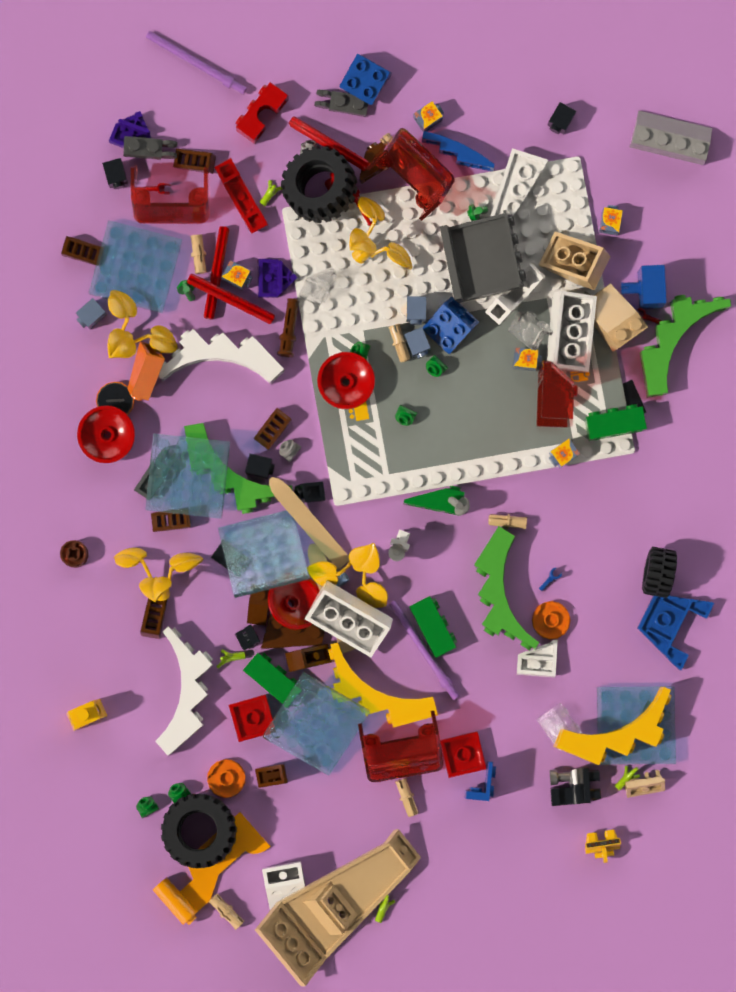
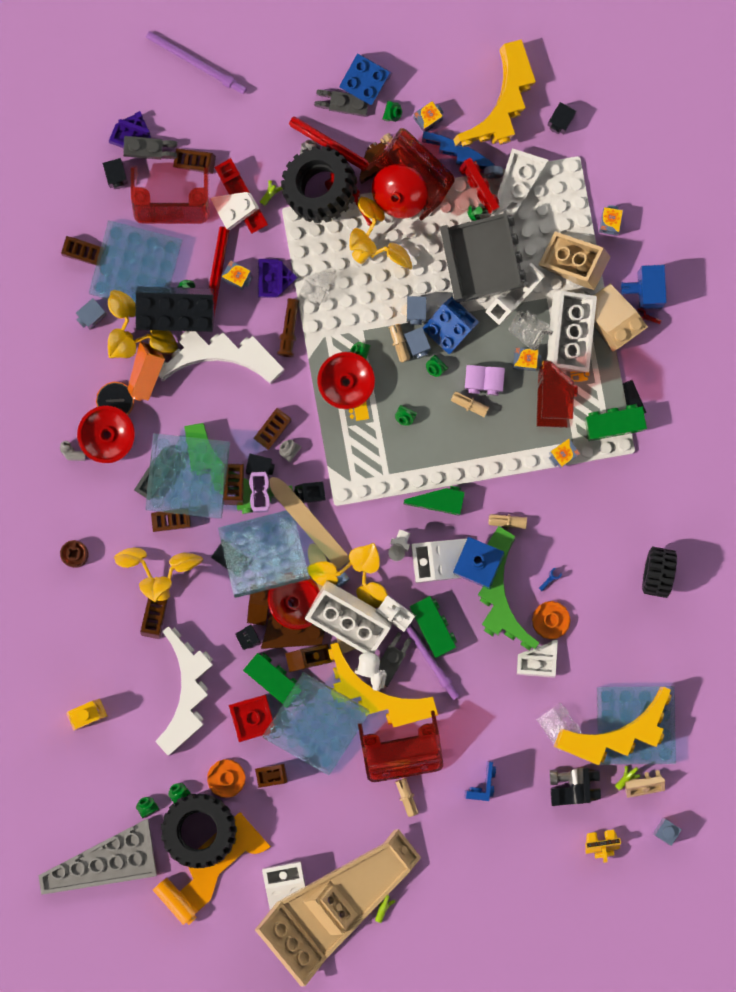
red hand [143,183,171,195] -> none
red axle [187,274,275,324] -> none
tan pin [190,234,207,274] -> none
tan pin [209,893,244,930] -> none
lime bar [217,649,245,669] -> none
red arch [235,82,289,144] -> none
red plate [440,731,486,778] -> none
light grey plate [448,497,470,516] -> none
light grey slope [630,111,712,165] -> none
blue wing [637,596,714,671] -> none
bright green arch [640,295,731,398] -> none
none -> light grey wing [38,818,157,895]
none -> light grey arm [60,441,86,461]
none -> black brick [136,286,214,332]
none -> white wing [211,192,259,230]
none -> reddish brown slope [223,464,244,505]
none -> lavender brick [249,472,270,513]
none -> white piece [355,652,386,691]
none -> red dish [372,164,428,219]
none -> white hips [377,595,416,632]
none -> dark grey hinge [379,632,412,687]
none -> green plate [382,101,402,122]
none -> white slope [411,539,467,583]
none -> tan axle [451,391,489,418]
none -> yellow arch [453,39,536,147]
none -> blue brick [453,537,505,589]
none -> red wing [459,157,500,215]
none -> lavender brick [465,365,505,396]
none -> sand blue tile [484,166,503,179]
none -> sand blue brick [653,818,682,846]

